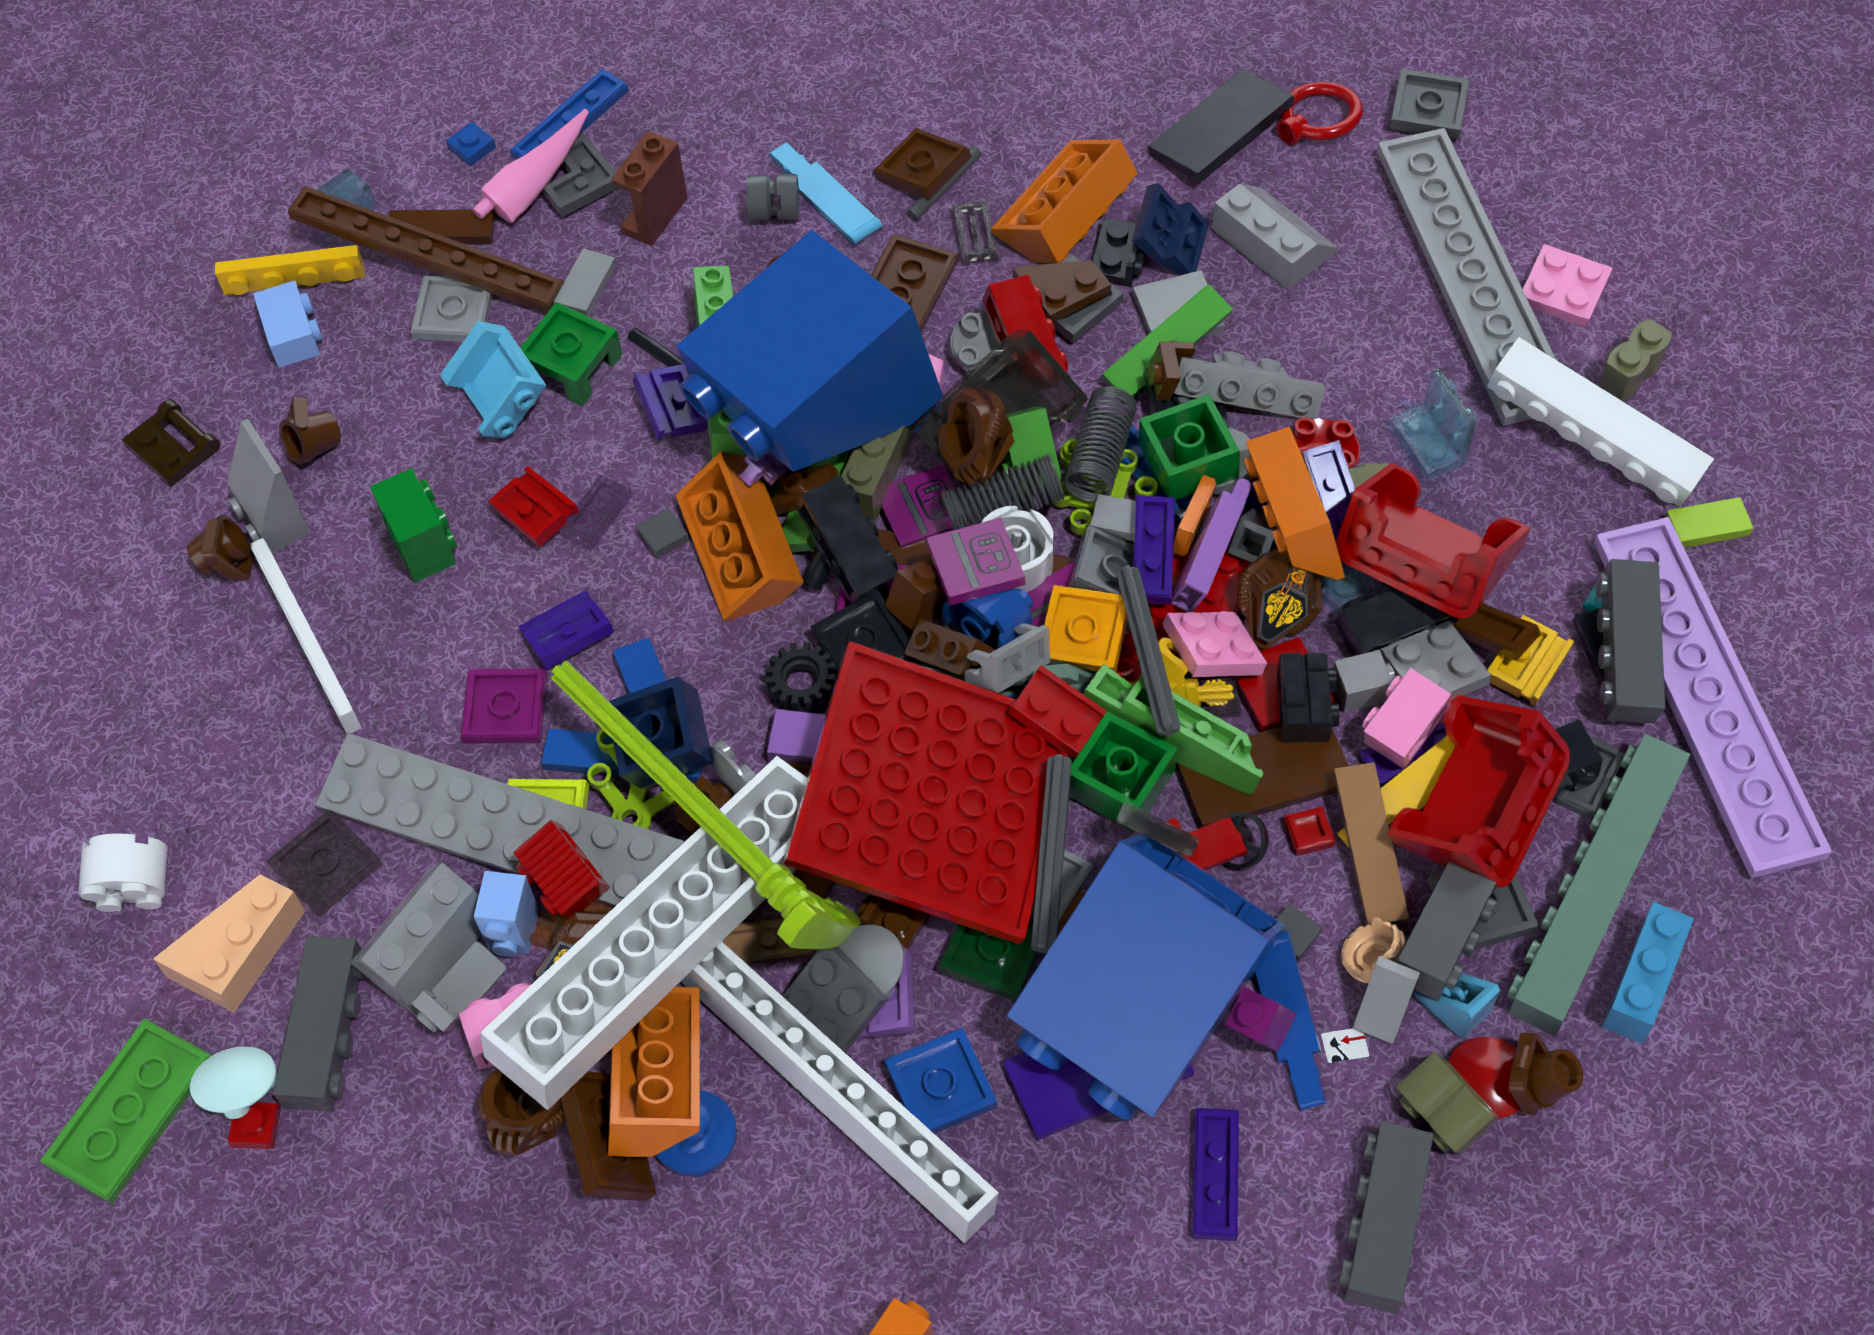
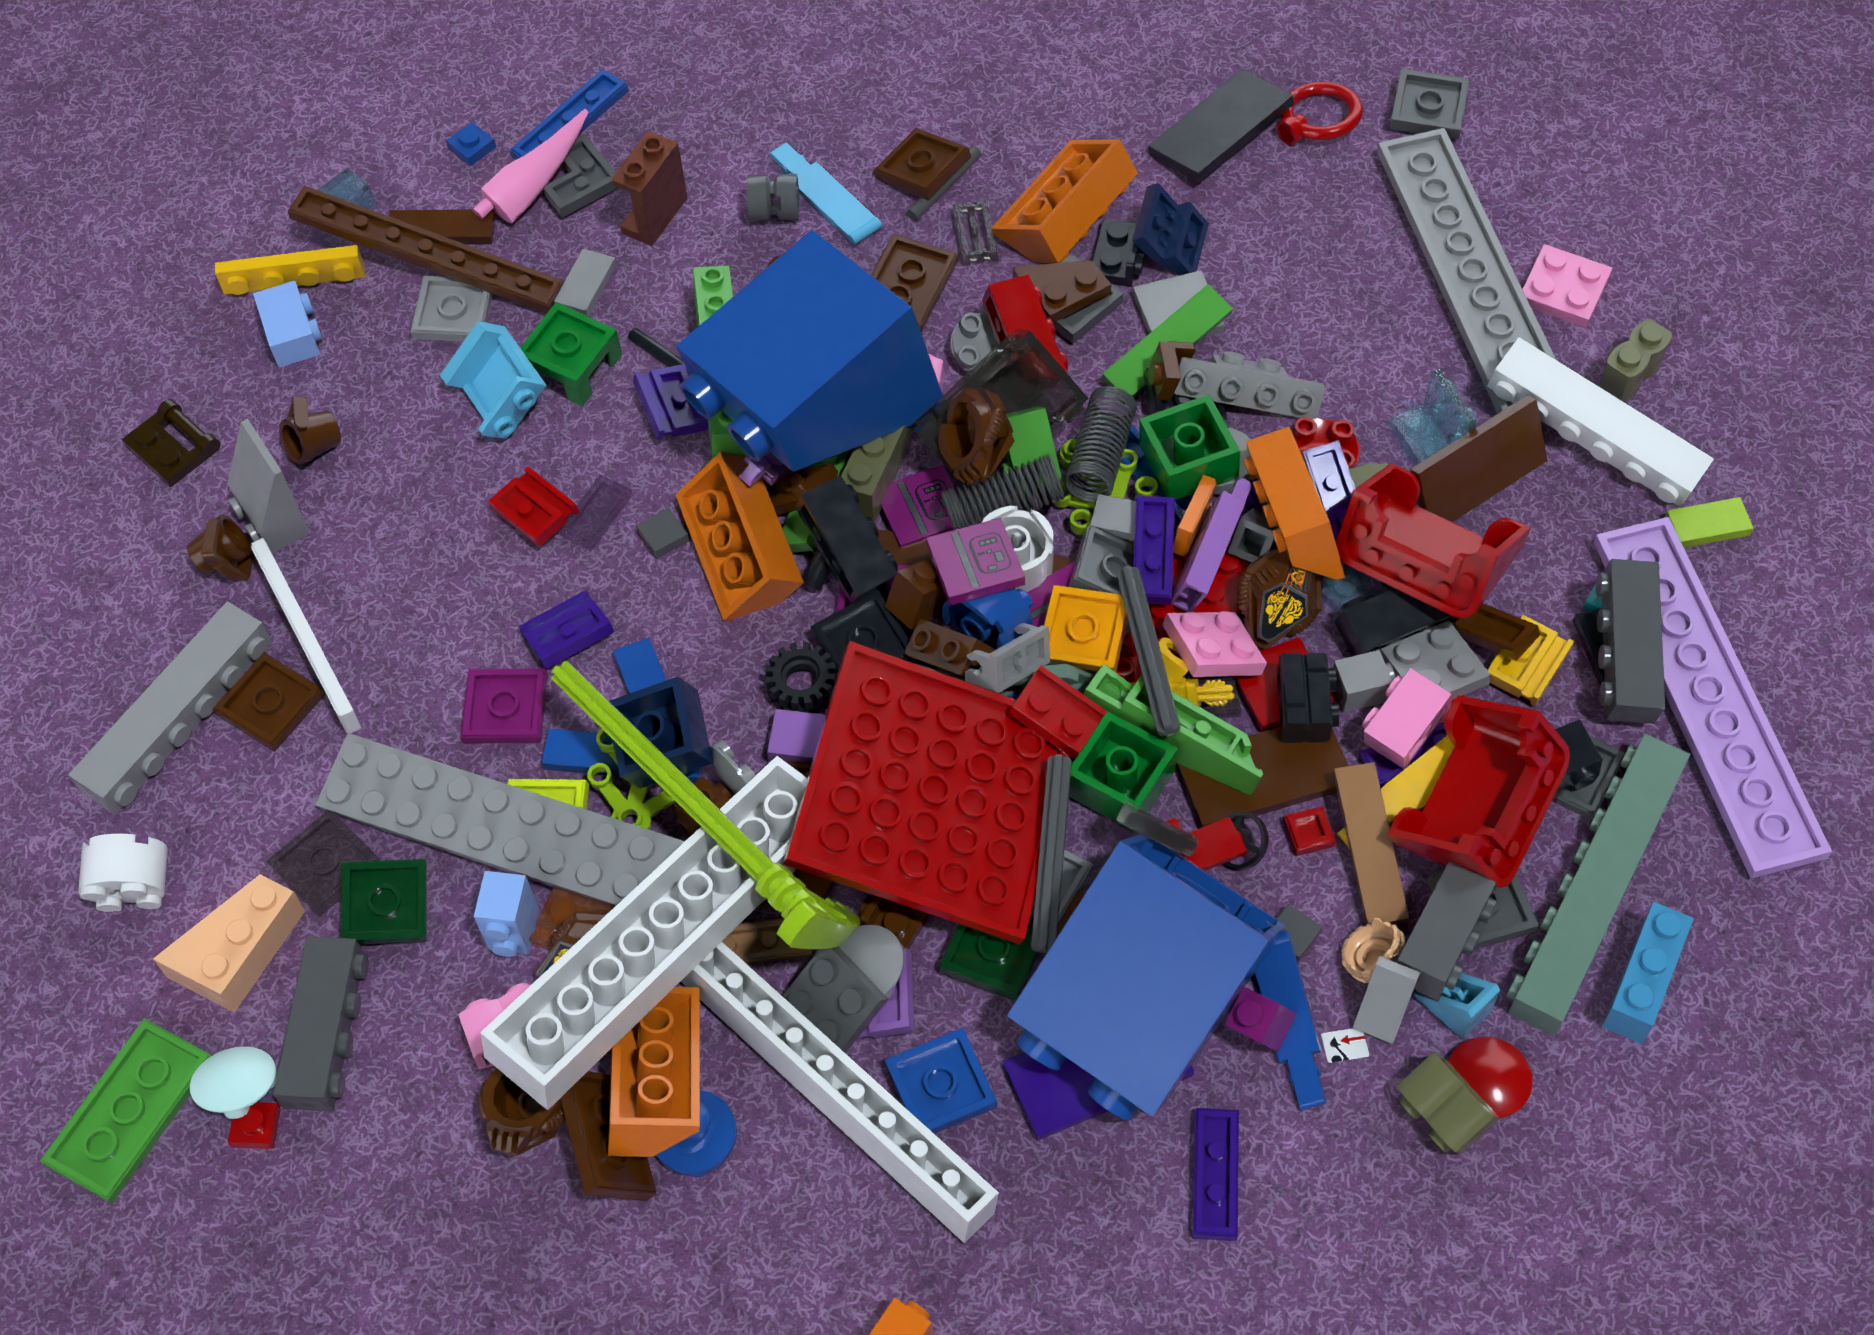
light grey slope [350,862,482,1016] -> none
green brick [370,468,458,583] -> none
light grey bracket [412,942,507,1032] -> none
red brick [513,820,610,917] -> none
light grey slope [1212,184,1338,290] -> none
dark grey brick [1338,1121,1434,1314] -> none
reddish brown piece [1509,1033,1583,1115] -> none
none -> light grey brick [68,601,272,815]
none -> reddish brown tile [213,652,325,752]
none -> dark green plate [341,859,427,945]
none -> reddish brown tile [1410,395,1547,522]

